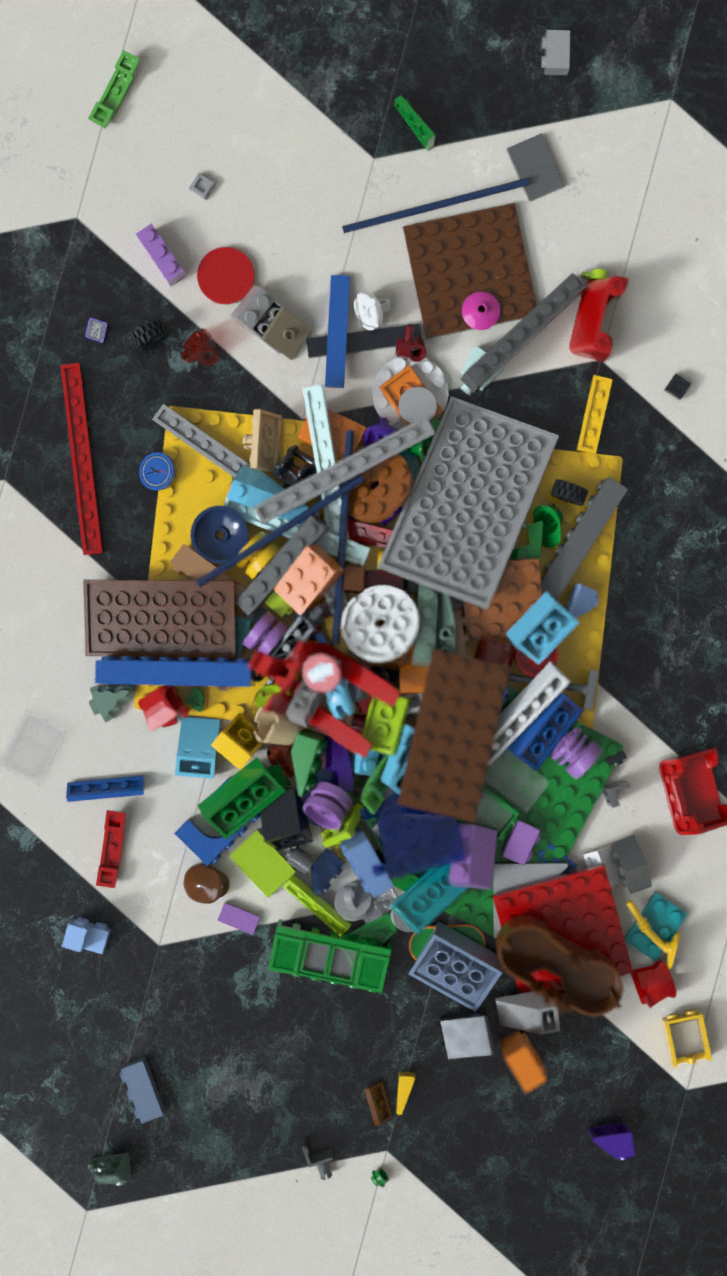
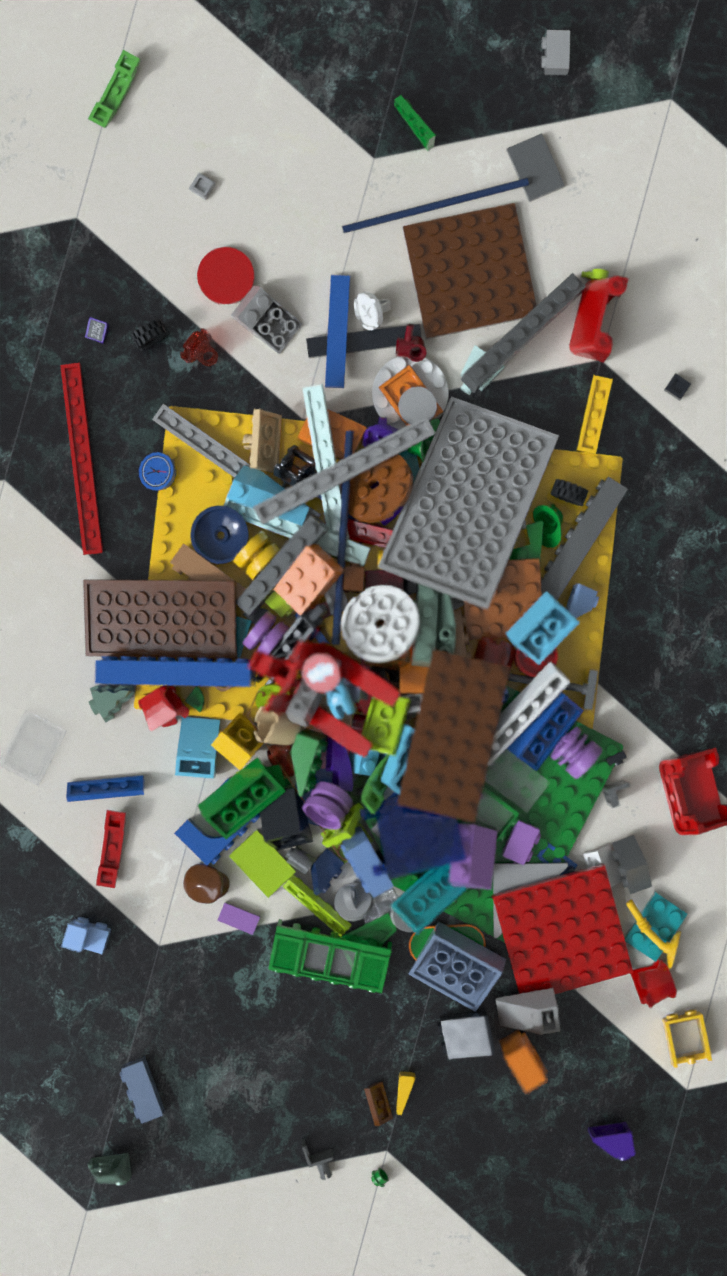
medium lavender brick [136,223,186,287] -> none
dark blue piece [196,474,365,588] -> none
dark tan plate [261,307,312,360] -> none
dark pink dish [462,292,500,330] -> none
reddish brown piece [496,915,623,1016] -> none

